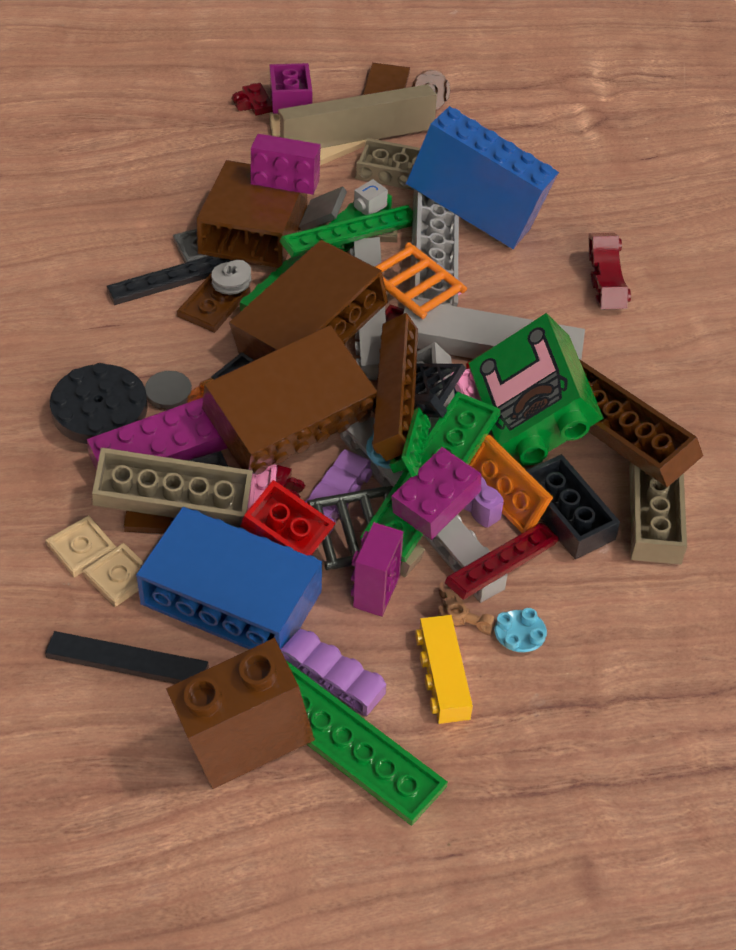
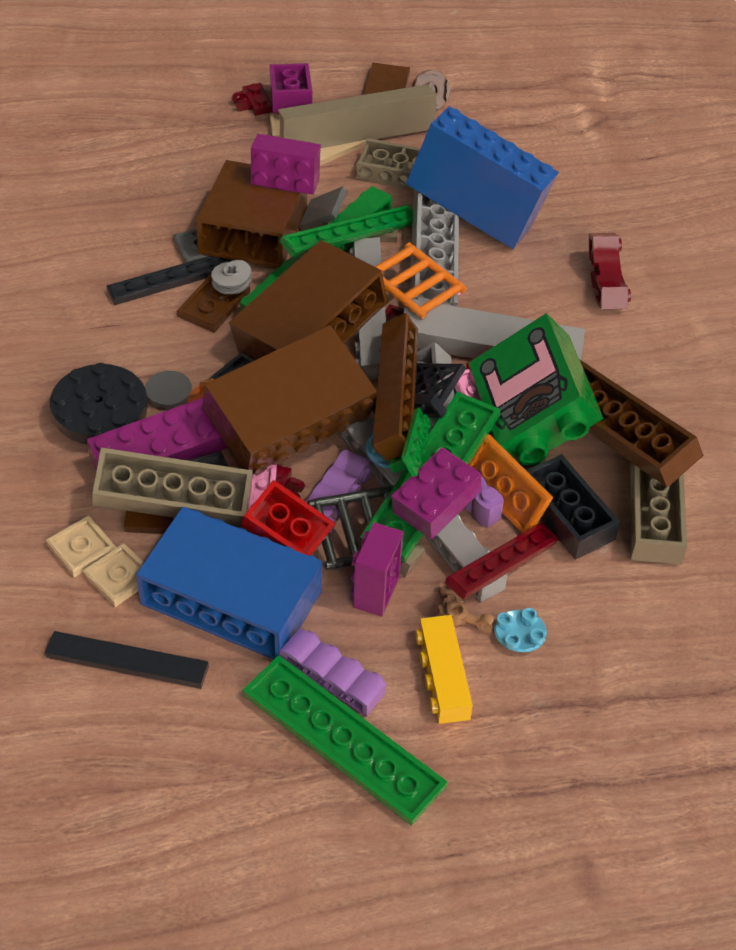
reddish brown brick [166,638,315,789] -> none
light grey brick [354,179,388,215] -> none

